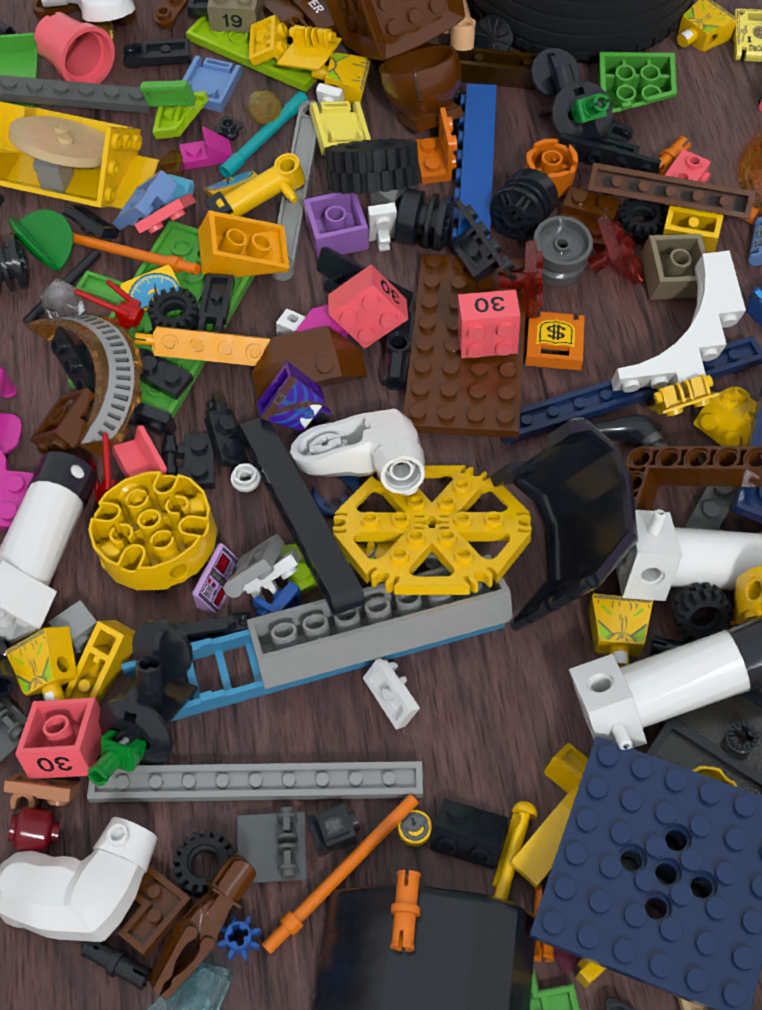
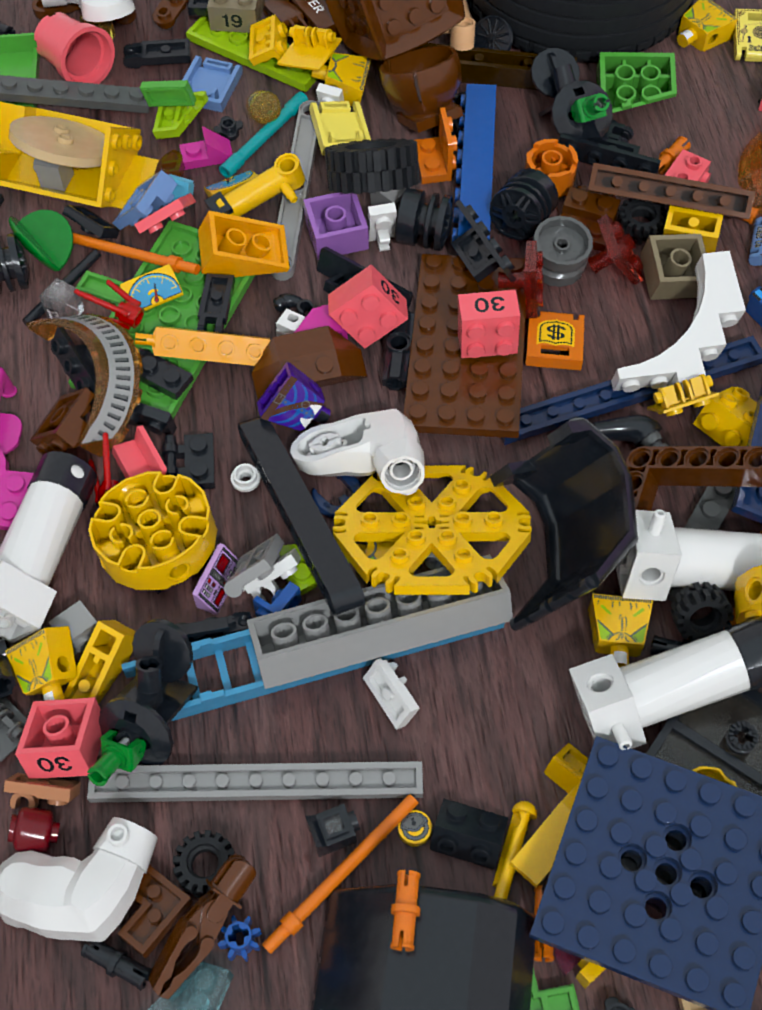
black tyre [148,287,199,330] -> none
black hinge [204,393,249,467] -> none
dark grey hinge [237,807,307,884] -> none
none -> black arm [273,293,314,316]

